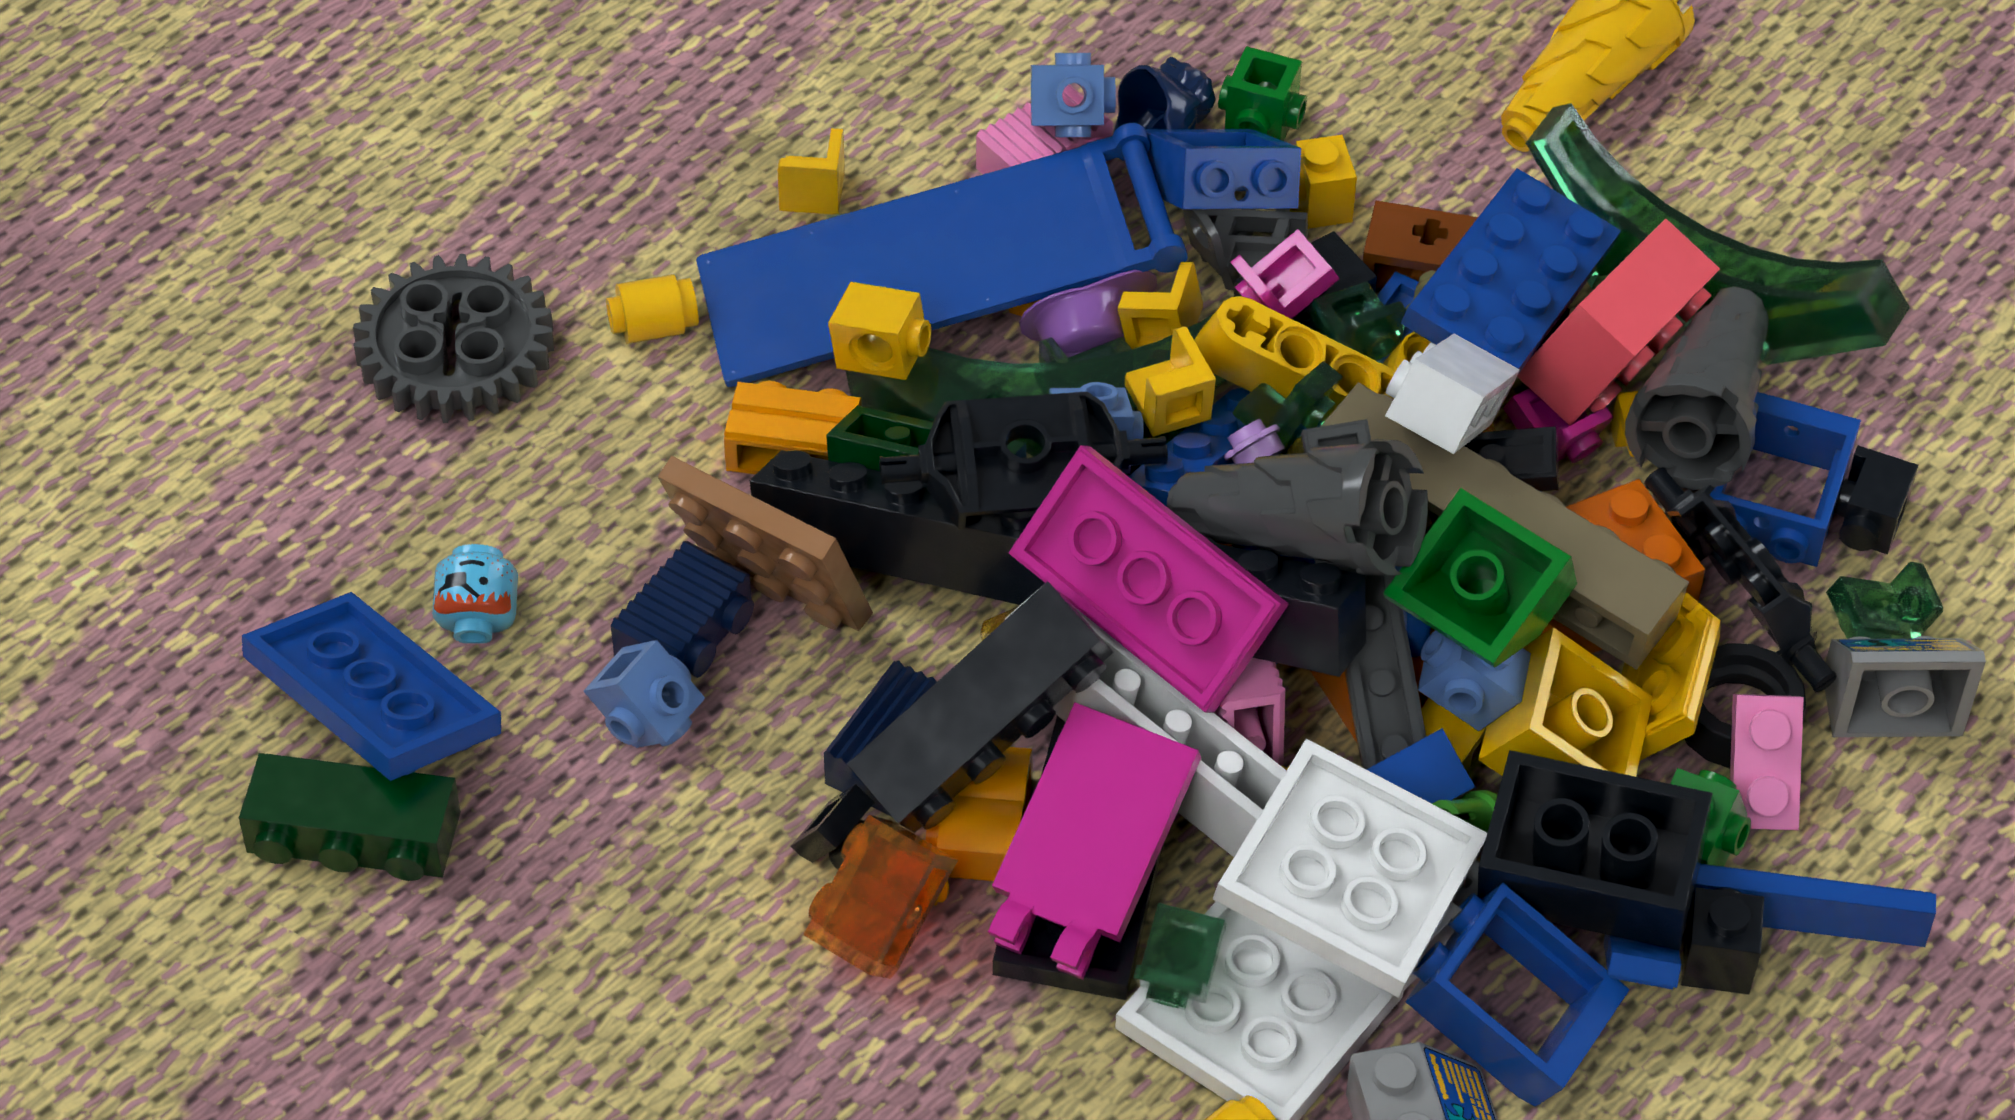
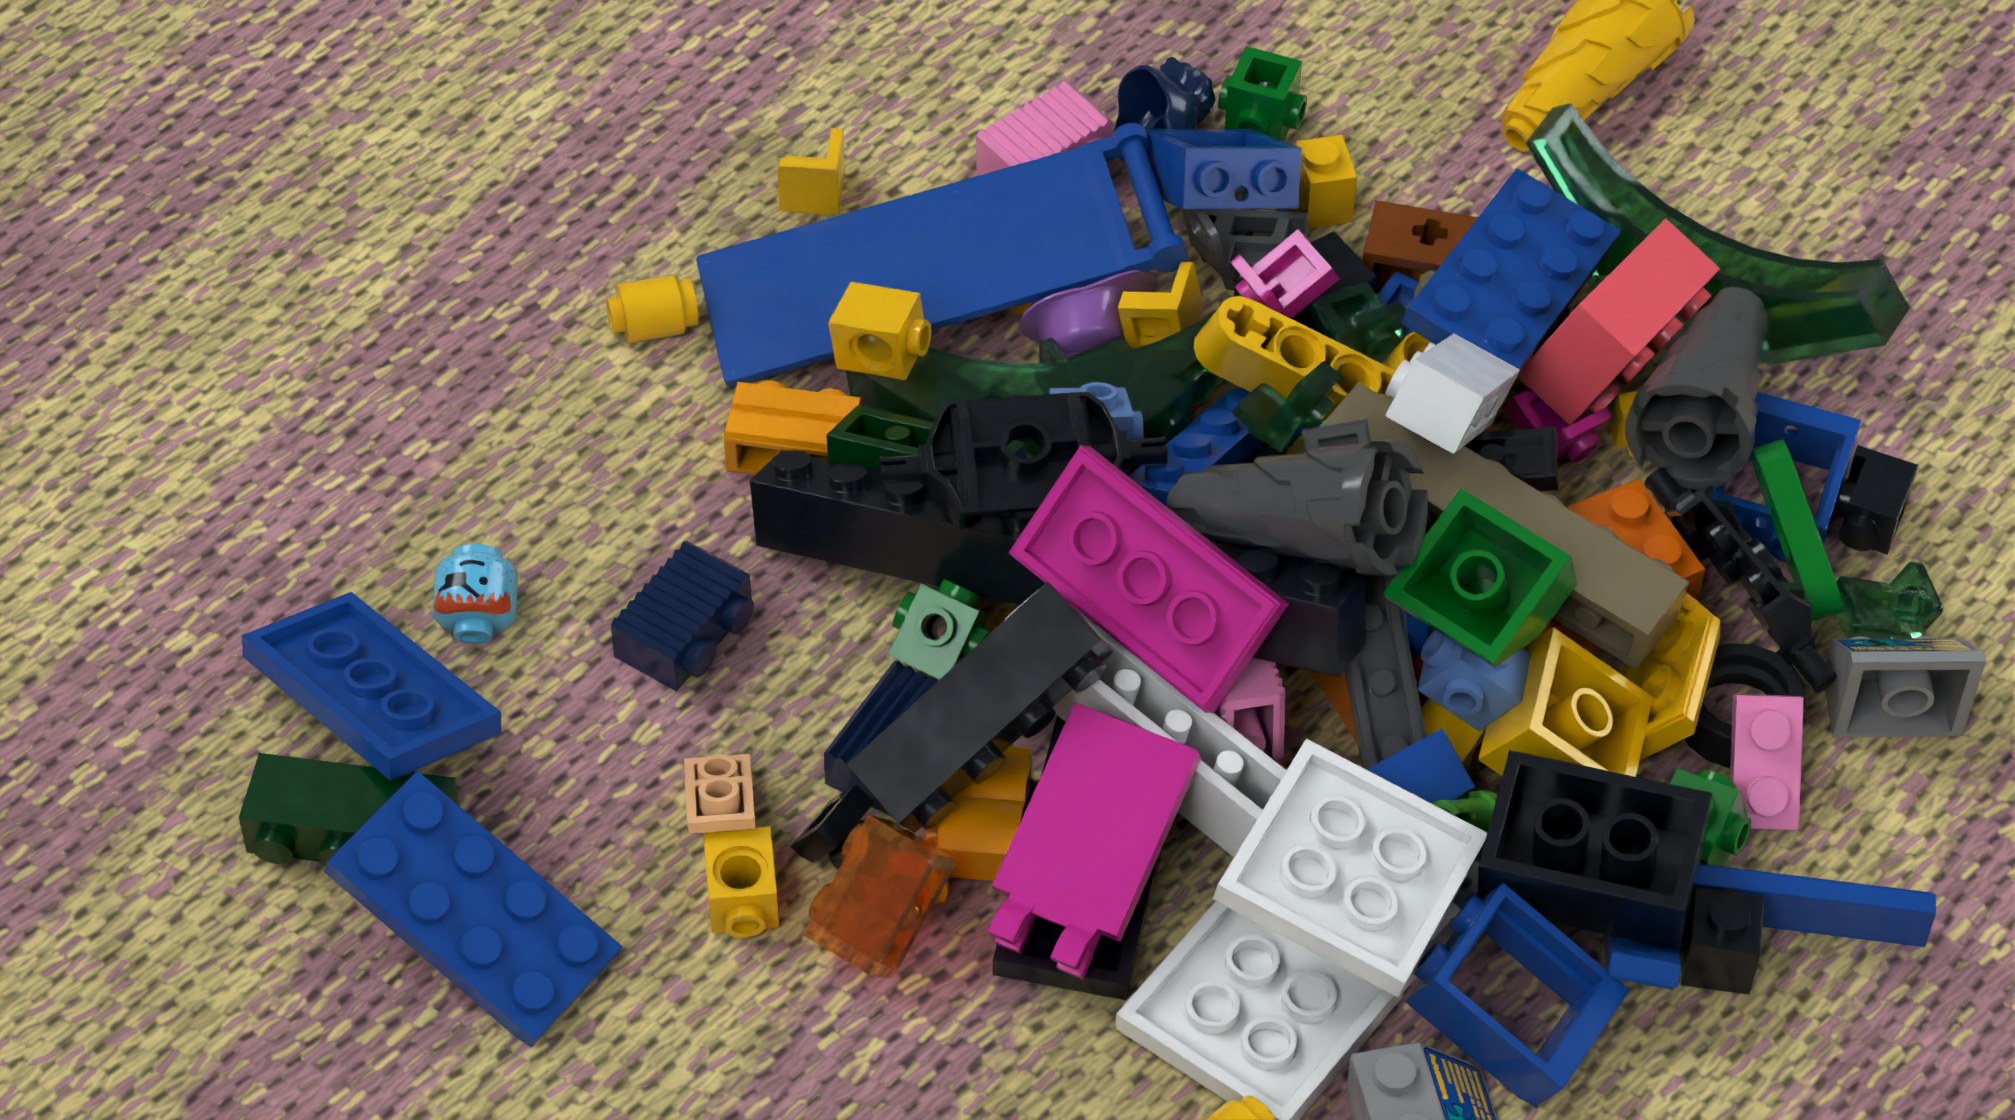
dark grey gear [353,254,554,423] -> none
medium blue brick [584,640,705,748] -> none
medium nougat plate [658,455,873,631] -> none
medium blue brick [1031,53,1116,137] -> none
yellow panel [1125,326,1216,437] -> none
clear green bracket [1133,903,1227,1010] -> none
lavender plate [1224,419,1286,464] -> none
none -> blue plate [324,771,623,1048]
none -> light nougat slope [684,754,756,834]
none -> yellow brick [703,826,779,938]
none -> brick [888,579,991,680]
none -> green beam [1751,439,1843,622]

